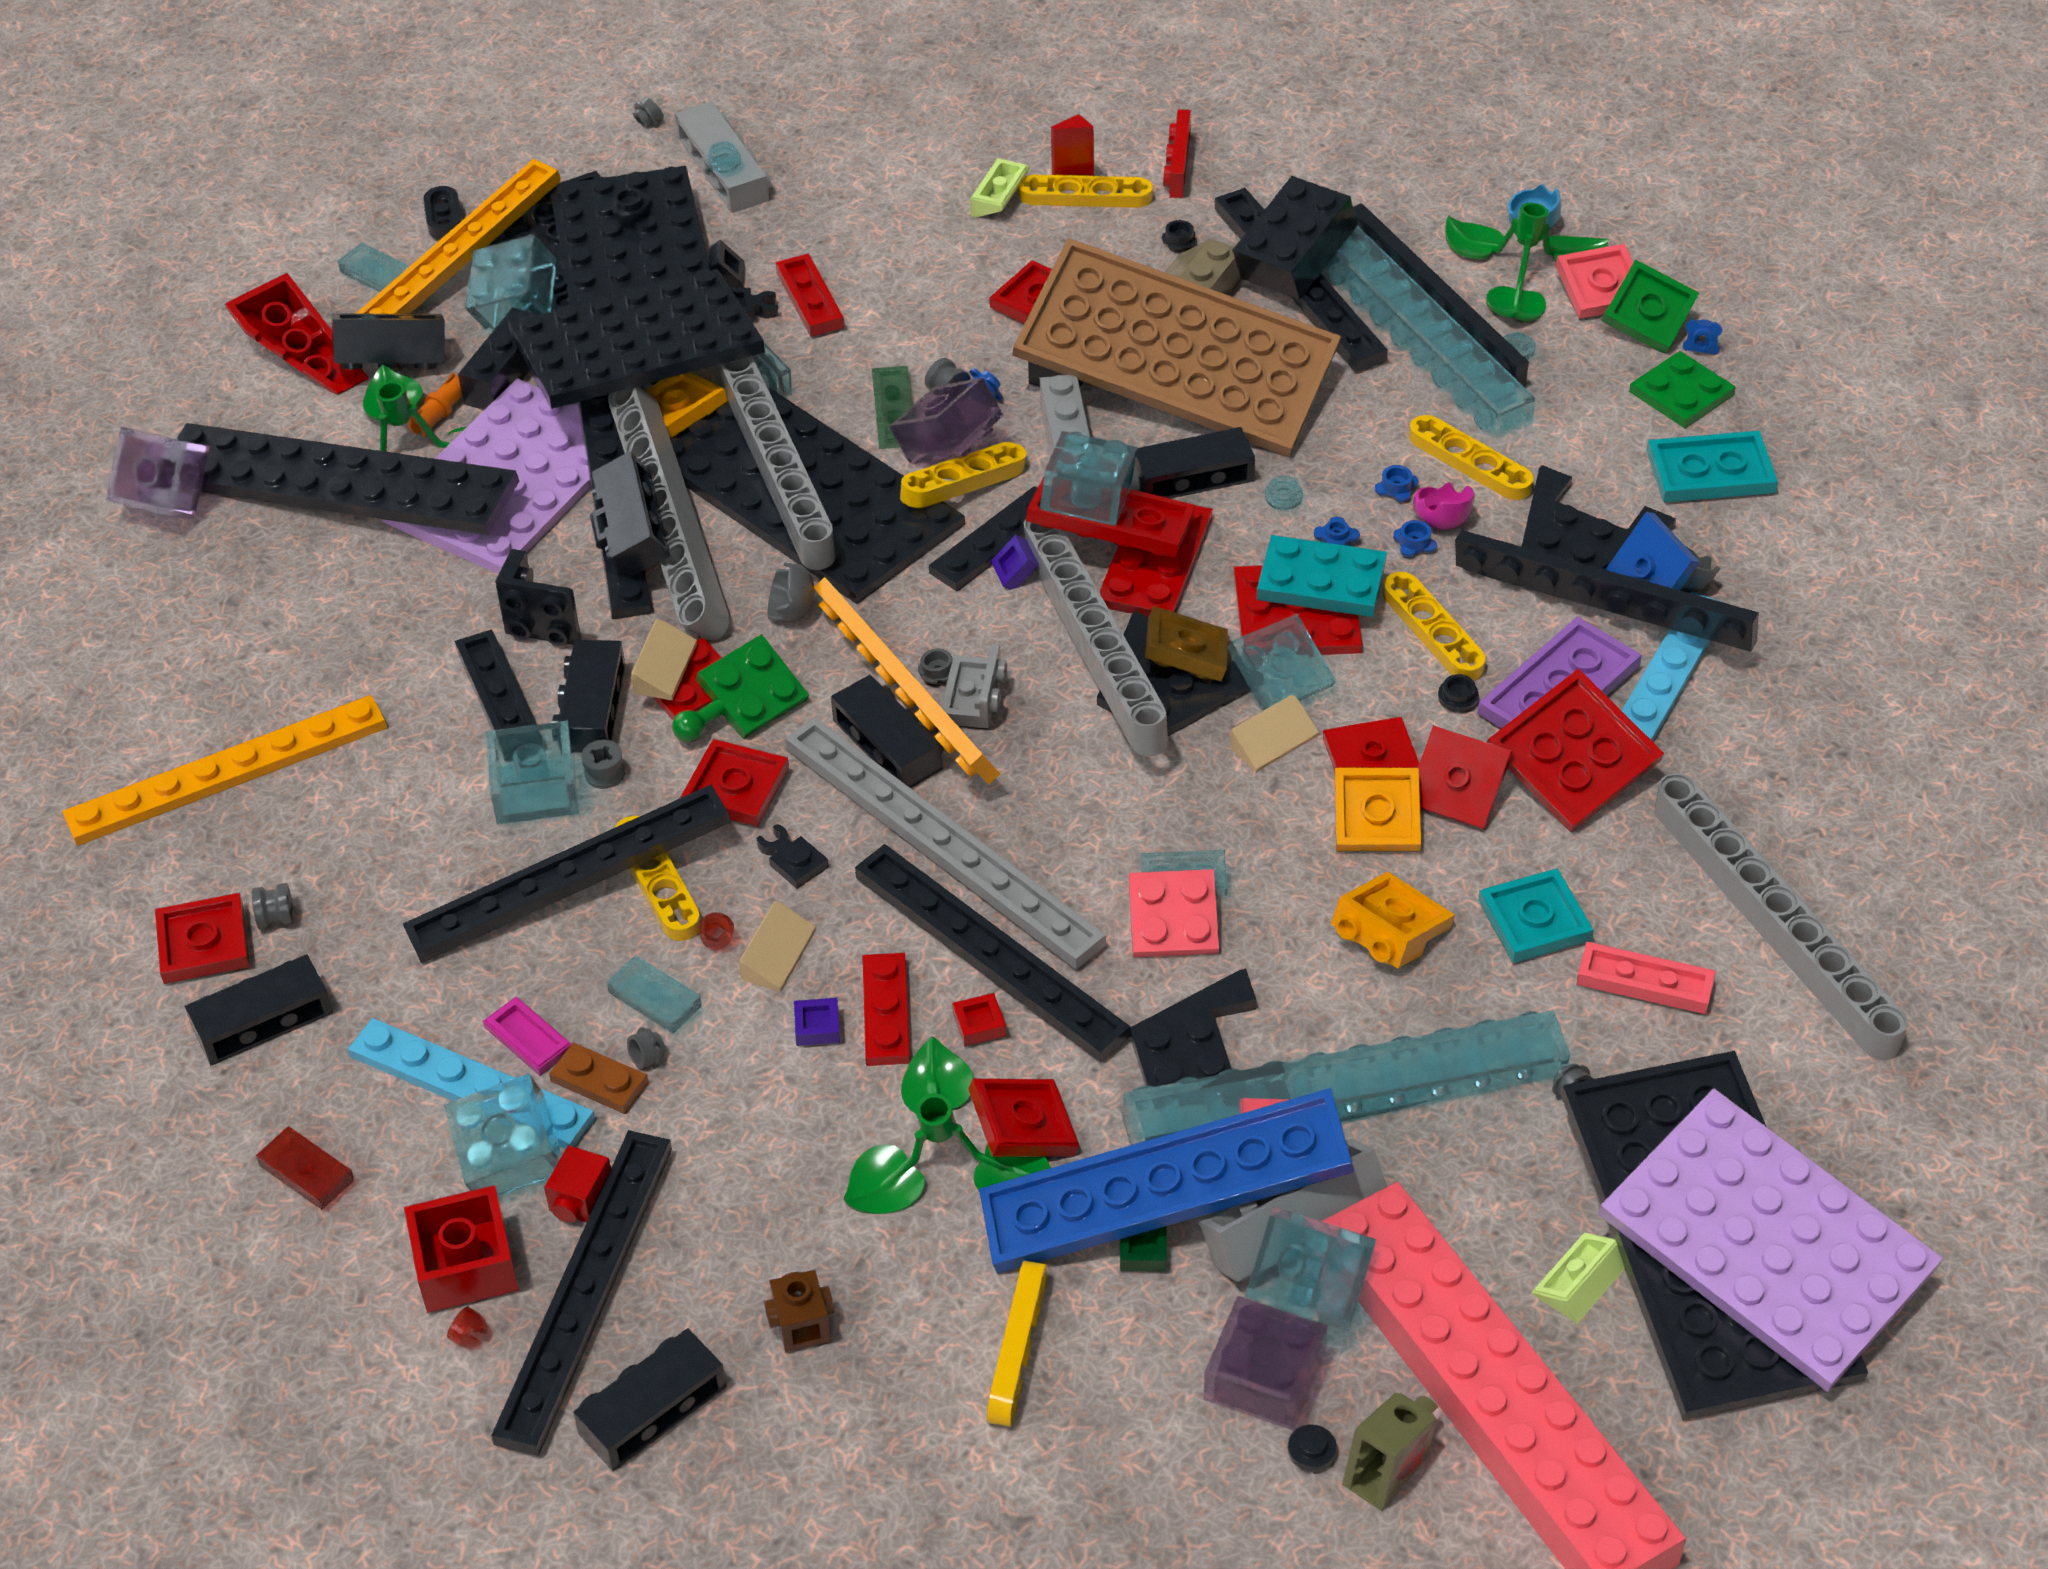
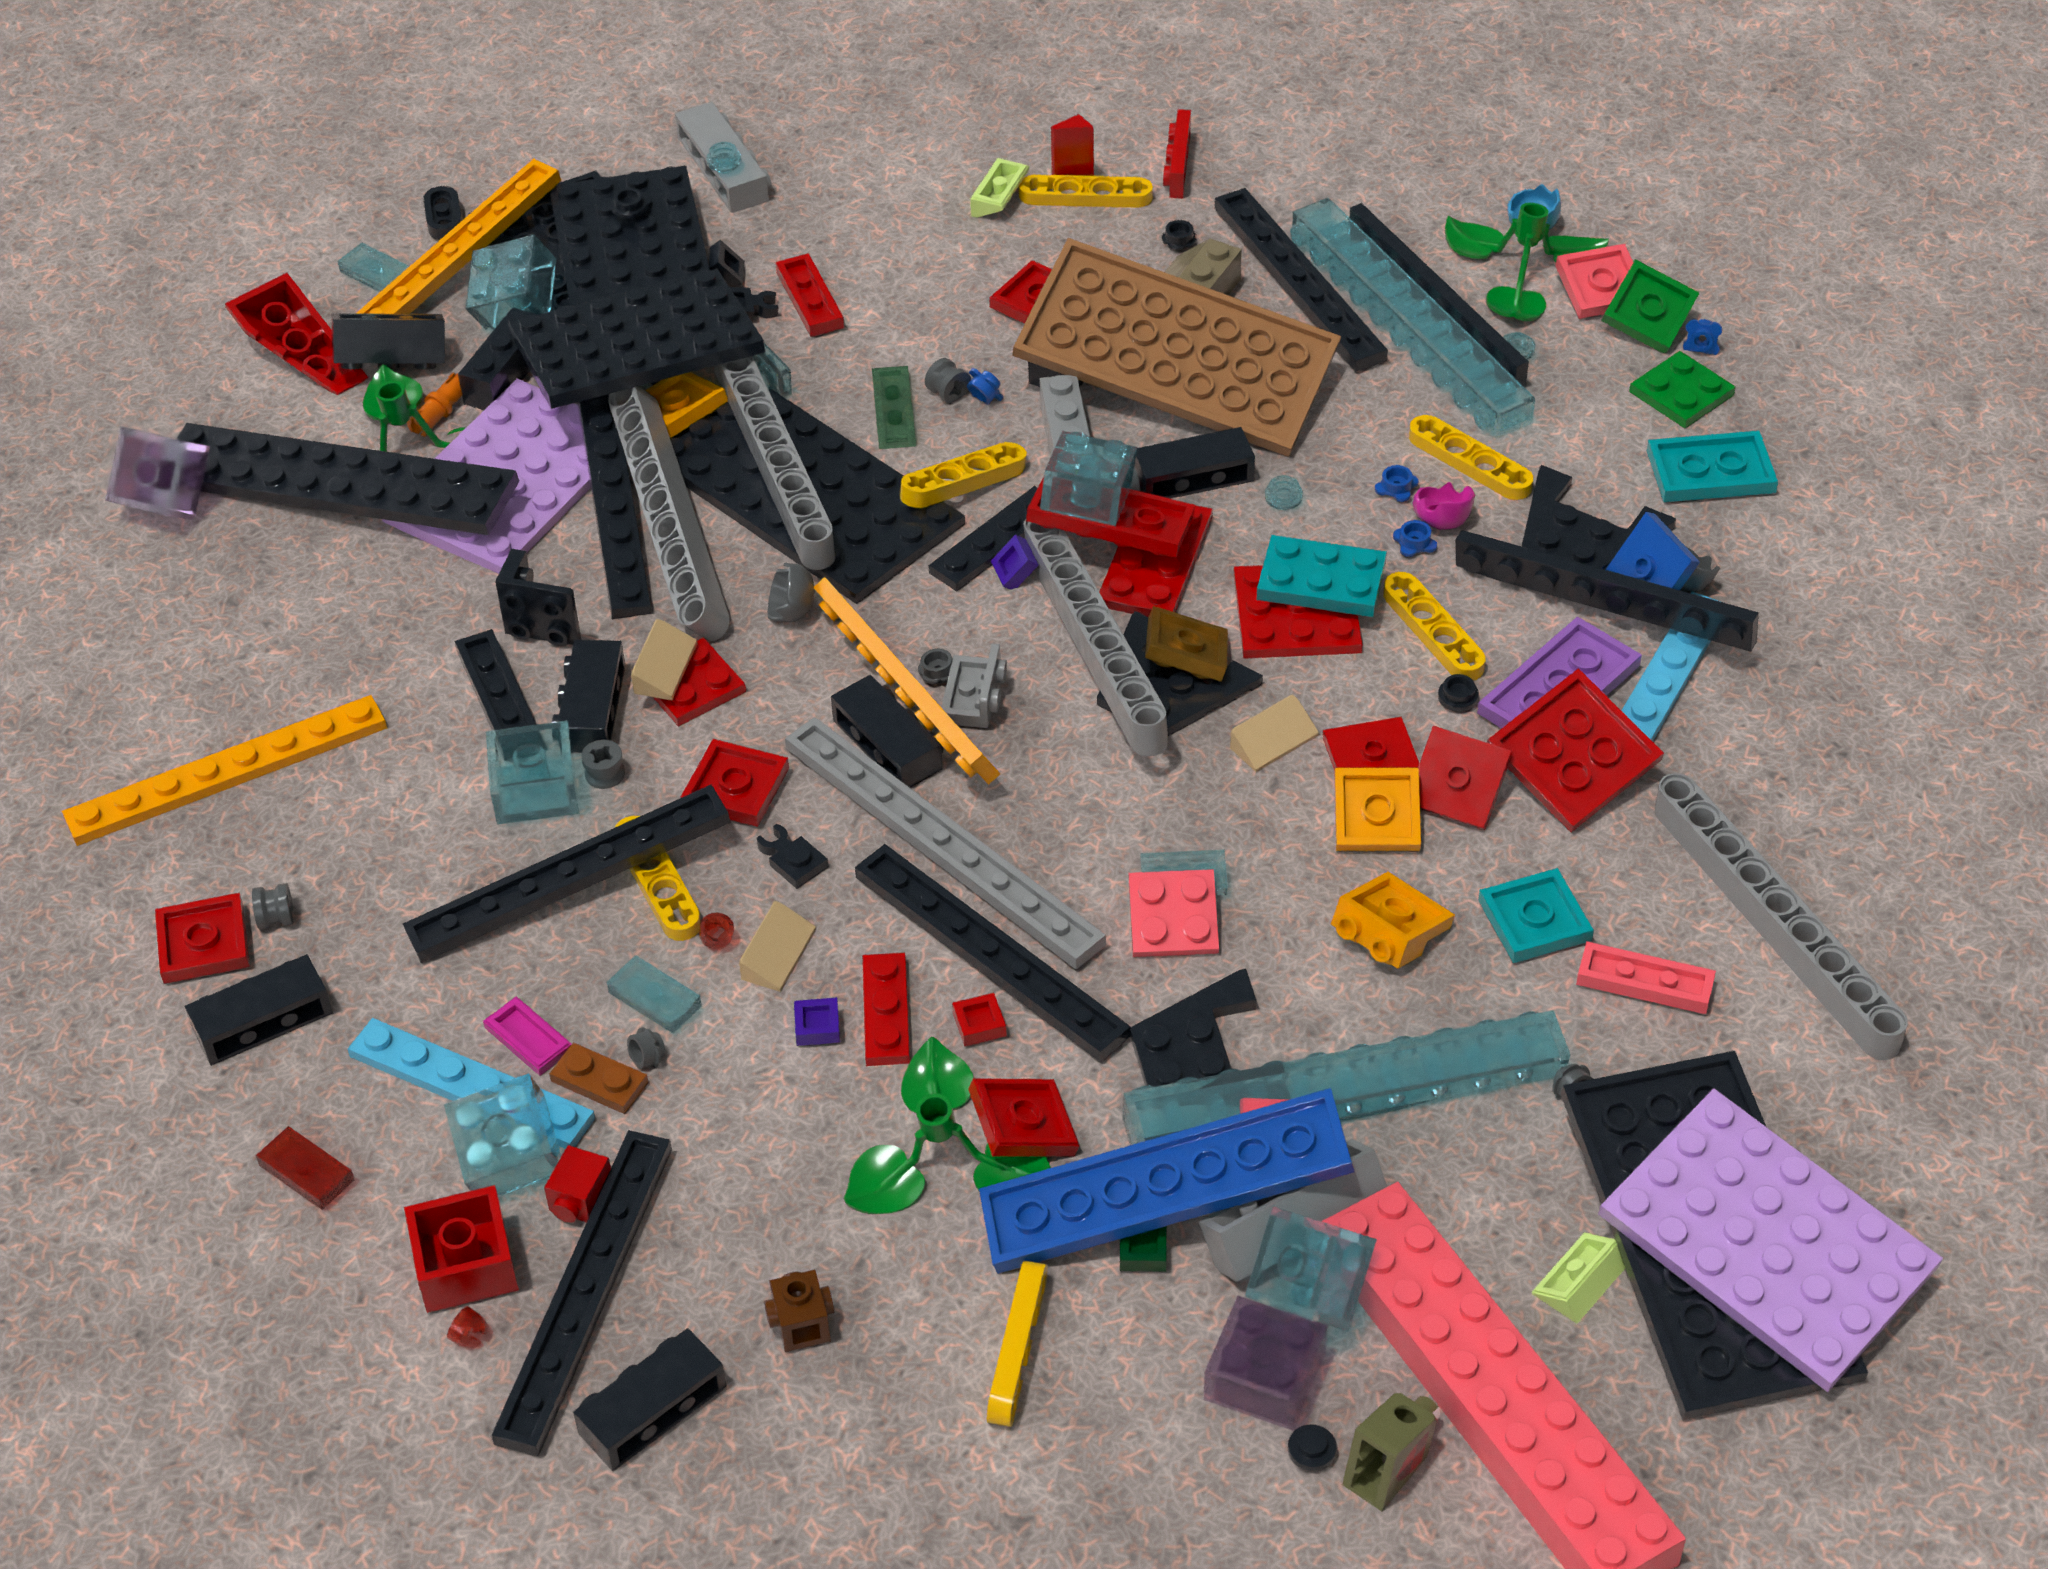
piece [590,451,671,575] -> none
dark grey plate [633,97,664,128] -> none
green plate [672,634,809,742] -> none
clear purple brick [889,377,1004,465] -> none
clear light blue plate [1227,614,1336,711] -> none
black brick [1232,176,1358,300] -> none
blue plate [1314,517,1360,546] -> none

